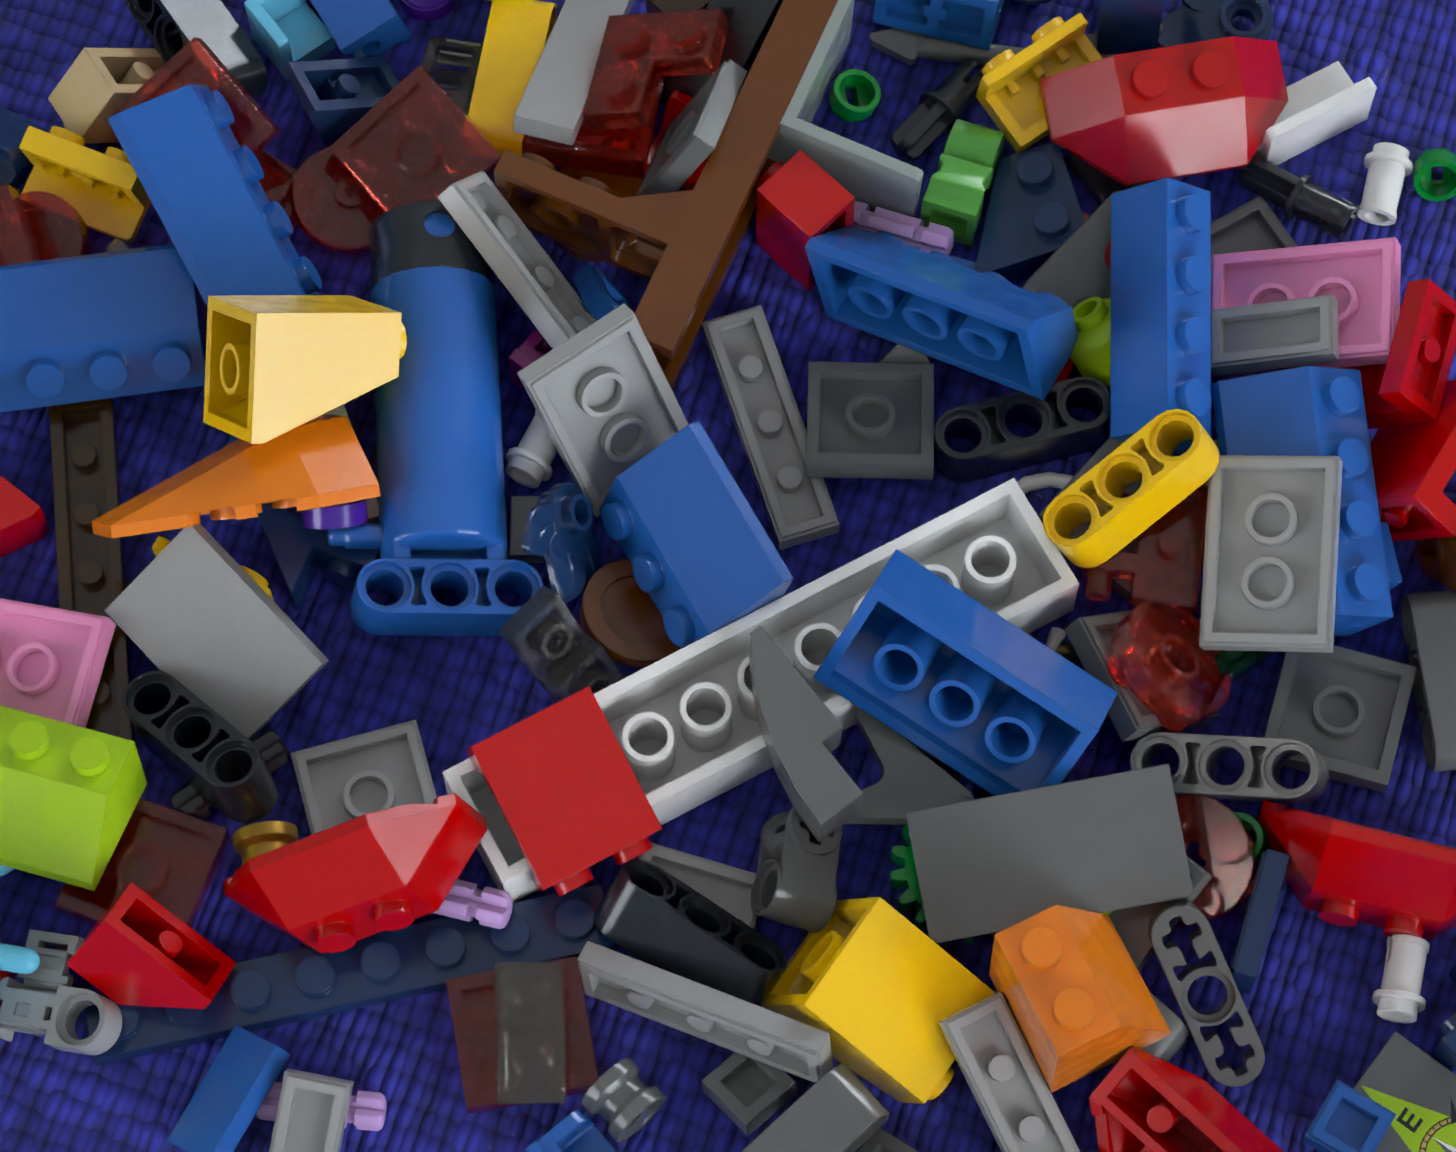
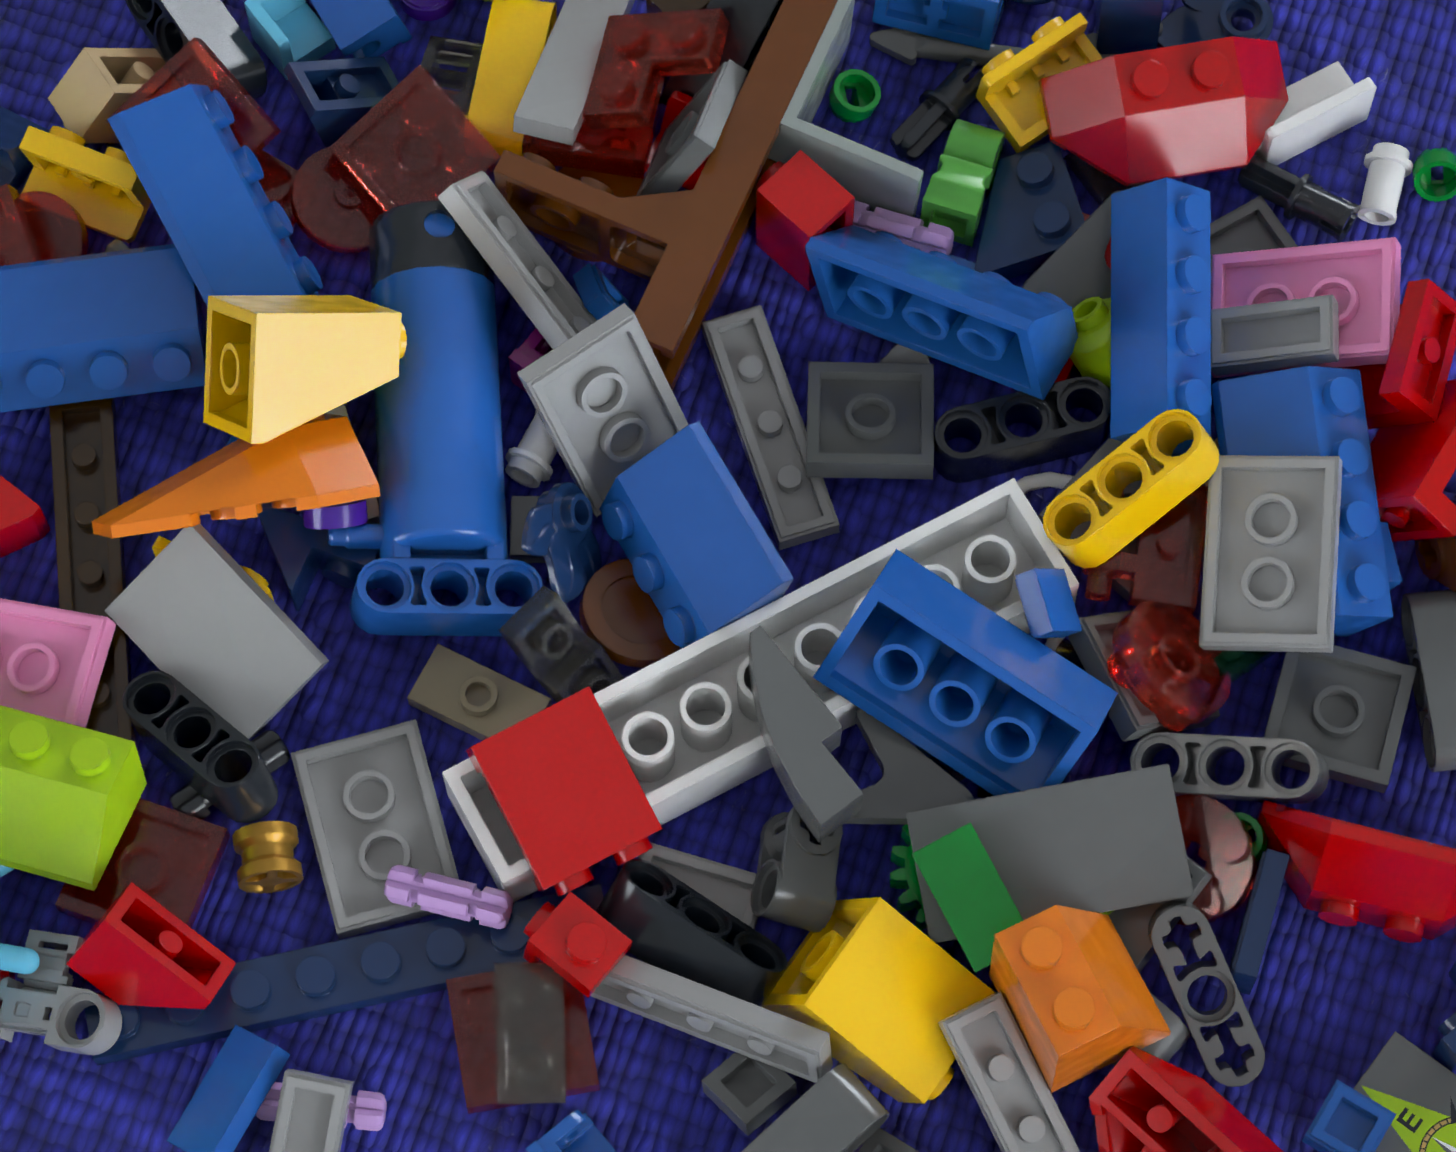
red wedge [223,793,487,954] -> none
dark grey wheel [581,1057,666,1143] -> none
white pin [1372,934,1430,1023] -> none
none -> dark tan plate [407,644,552,741]
none -> red bracket [523,891,633,998]
none -> green tile [912,822,1023,973]
none -> blue tile [1015,568,1082,638]

